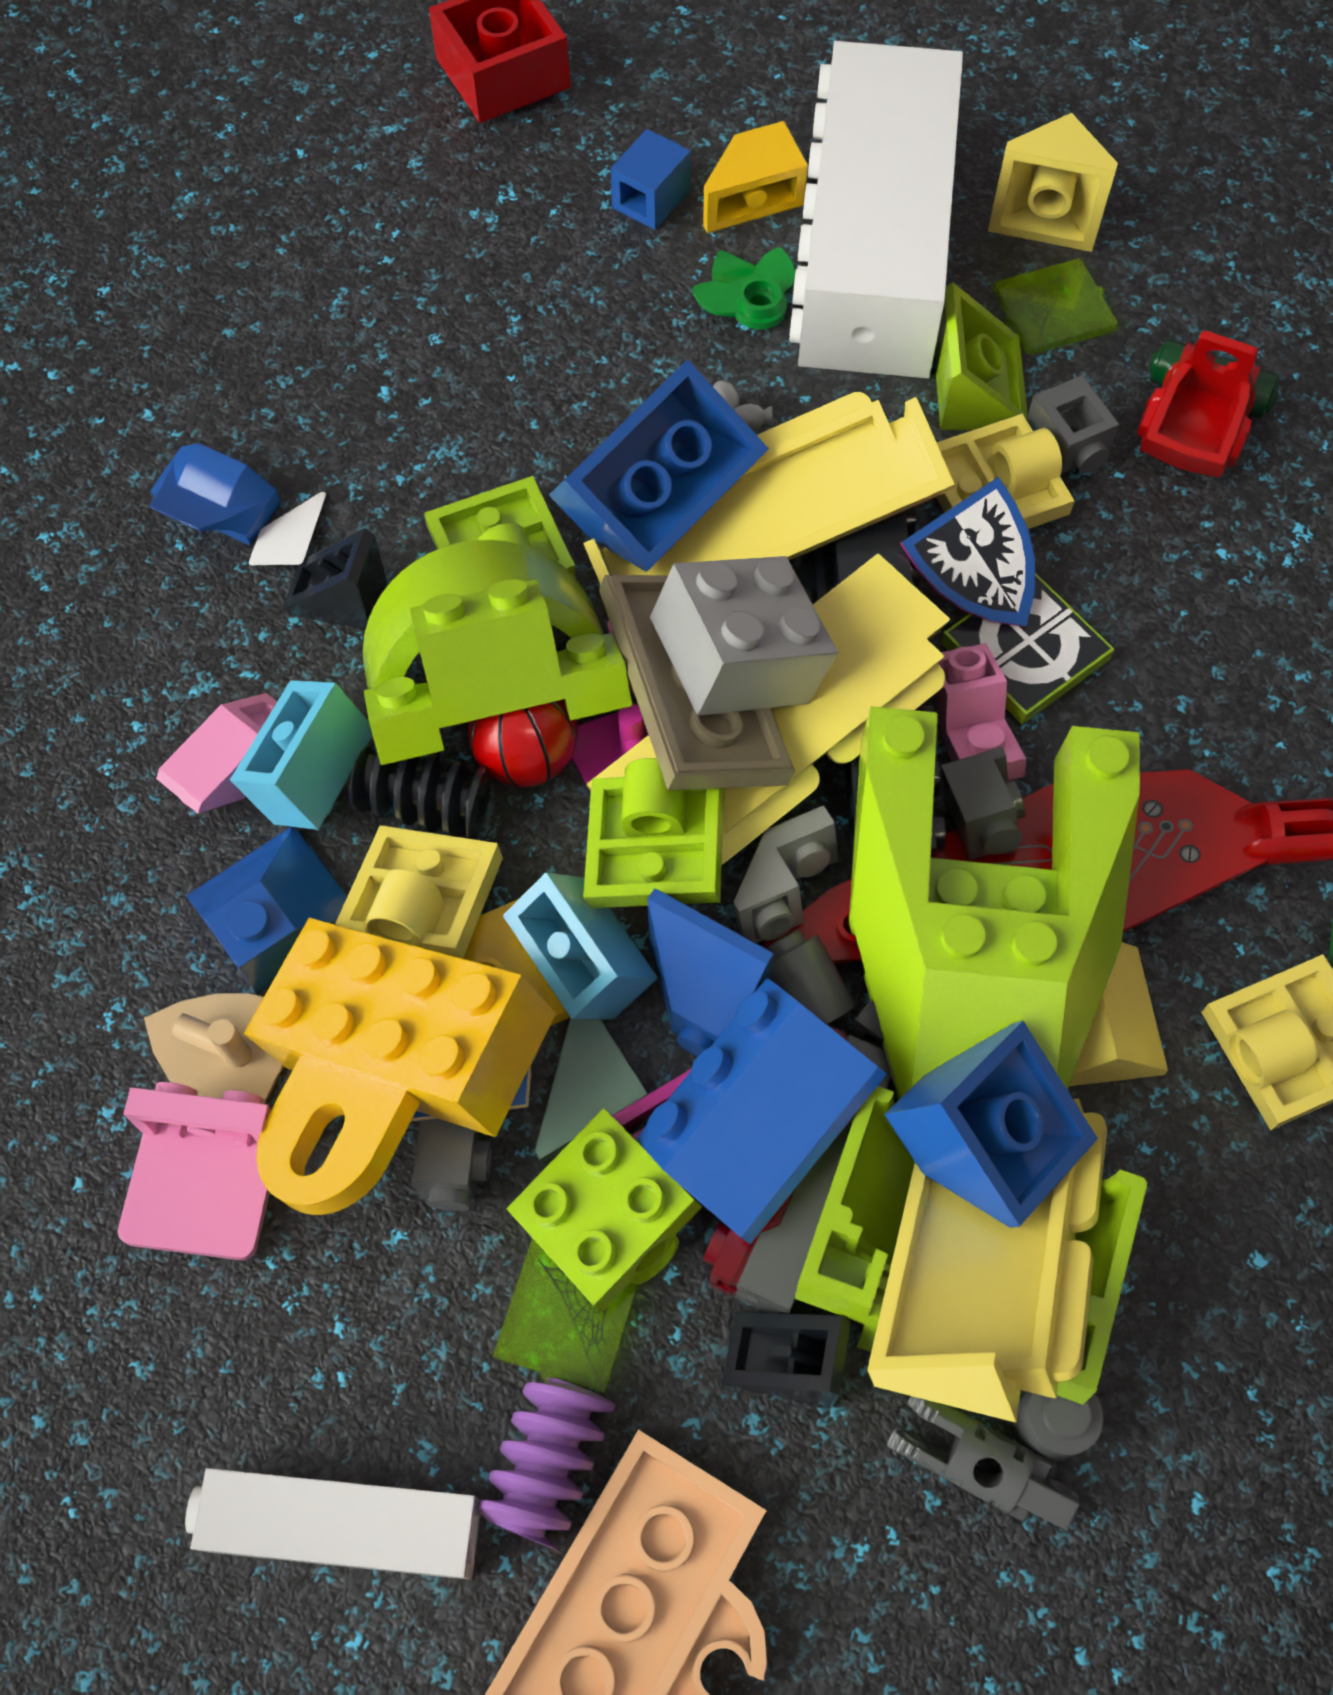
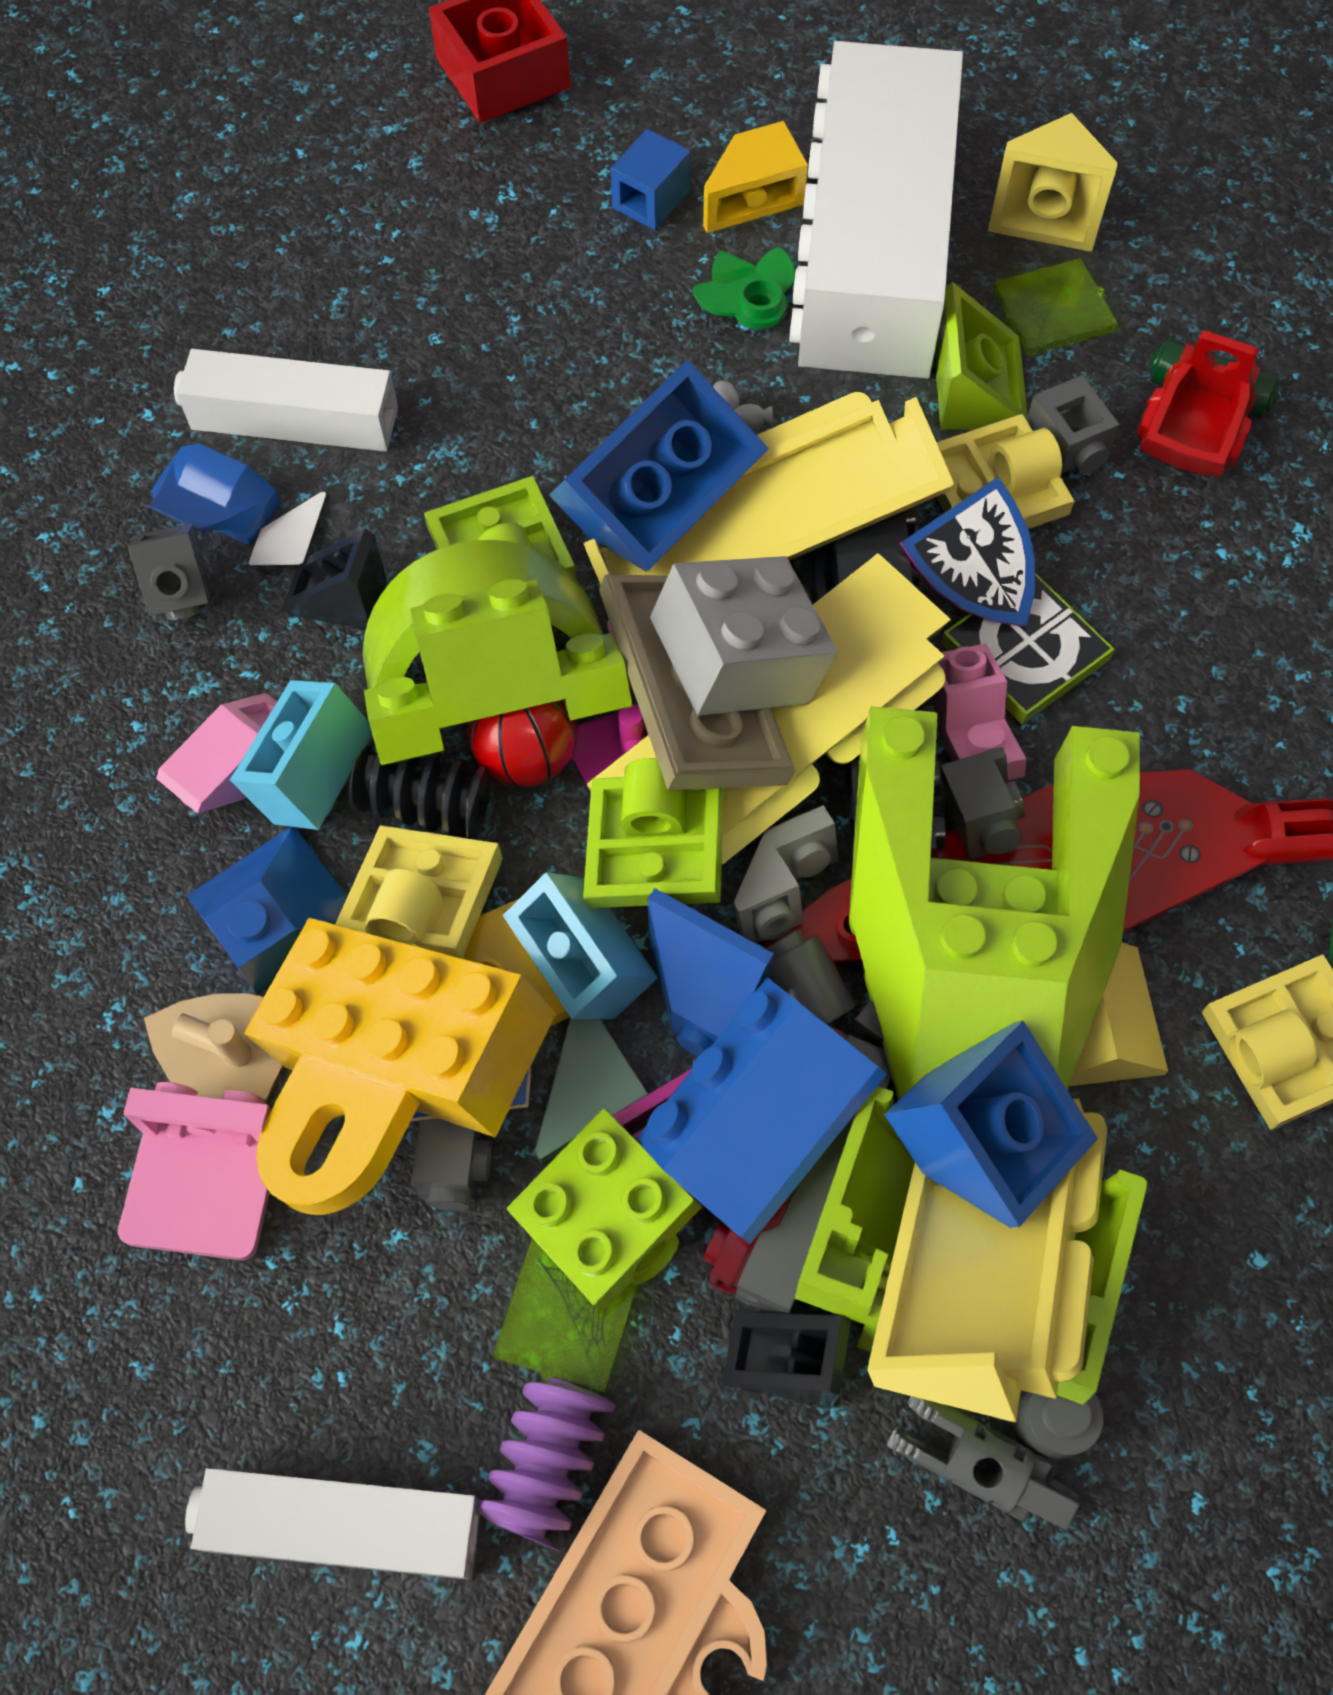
none -> dark grey brick [127,523,213,620]
none -> white brick [174,349,398,452]

